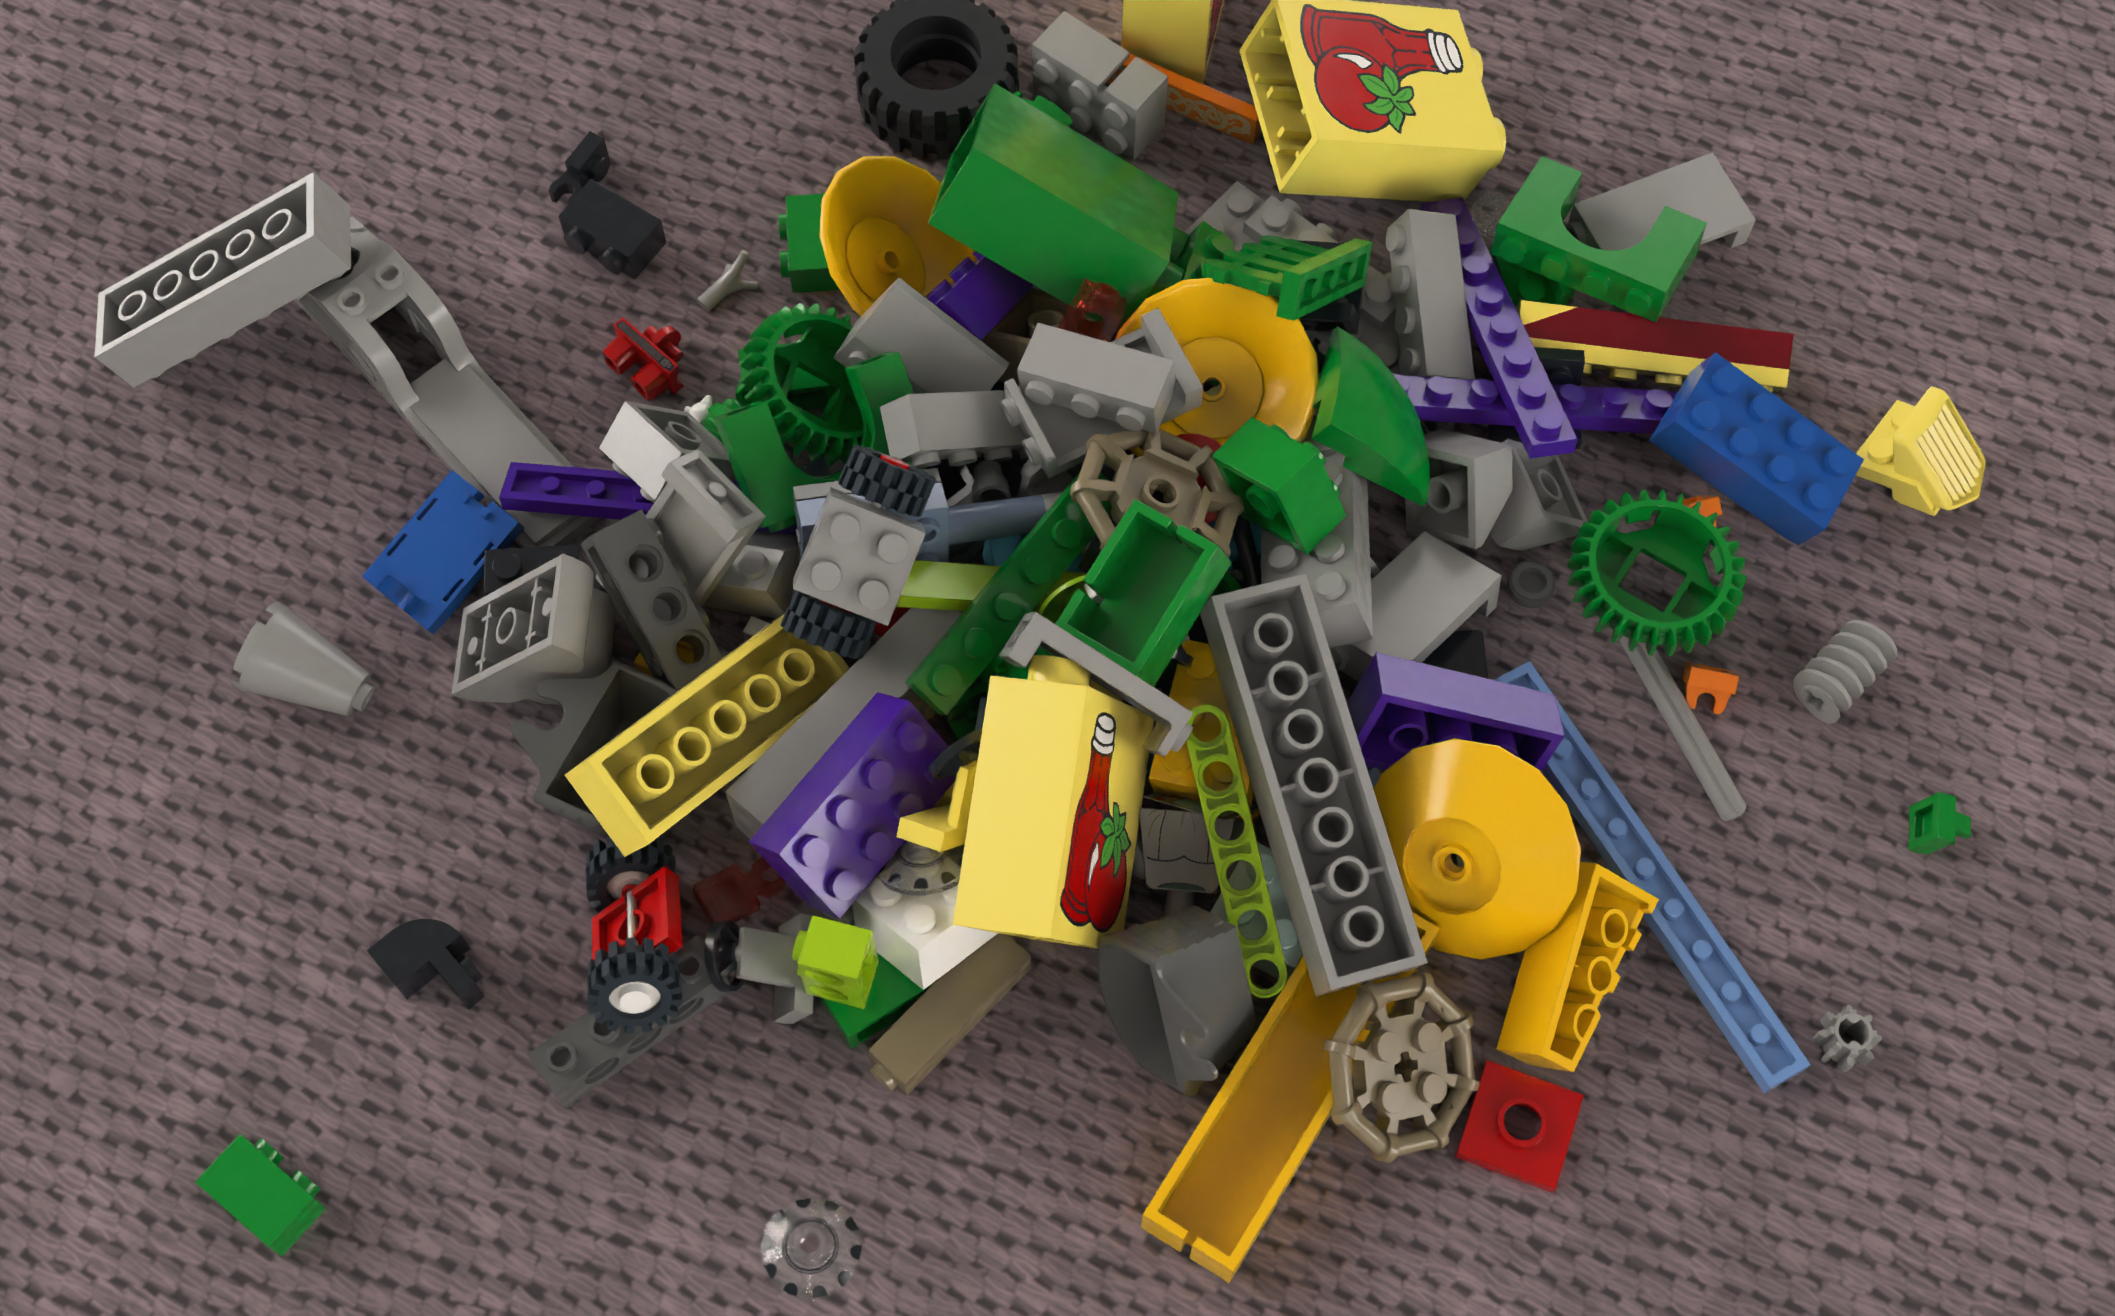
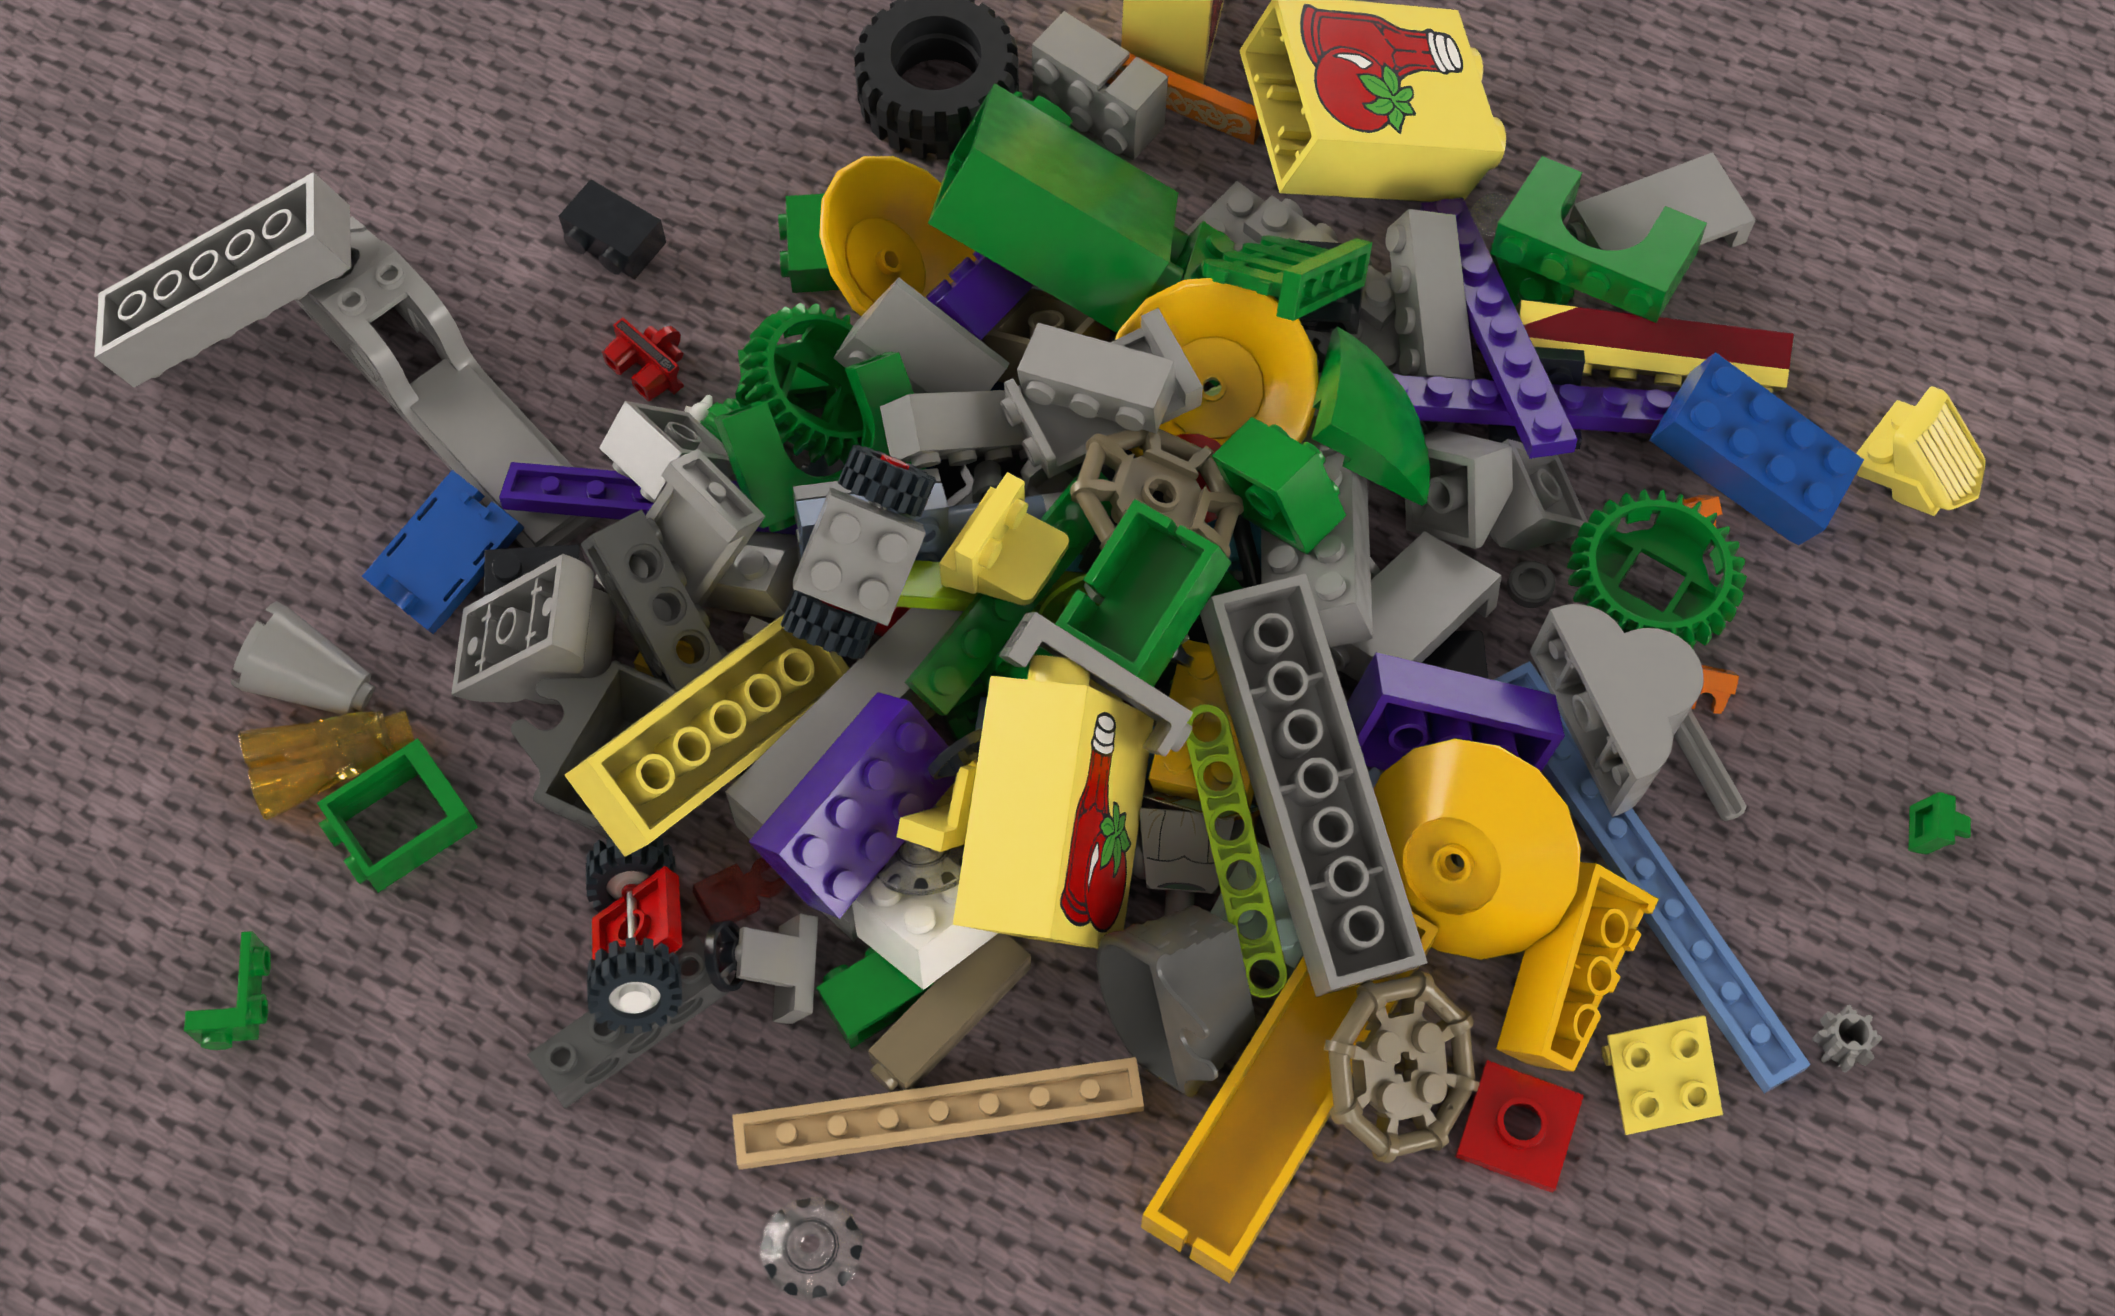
green brick [195,1134,326,1257] -> none
black brick [366,919,485,1009] -> none
black plate [549,131,610,204] -> none
light grey bar [696,250,758,312] -> none
lime brick [792,915,879,1009] -> none
clear red brick [1058,278,1126,342] -> none
light grey piece [1793,620,1897,724] -> none
none -> green bracket [184,931,271,1050]
none -> clear yellow piece [238,710,415,821]
none -> green window [317,738,478,893]
none -> tan plate [732,1057,1144,1170]
none -> light yellow piece [939,472,1069,605]
none -> light grey brick [1530,604,1704,817]
none -> light yellow hinge [1602,1015,1723,1135]

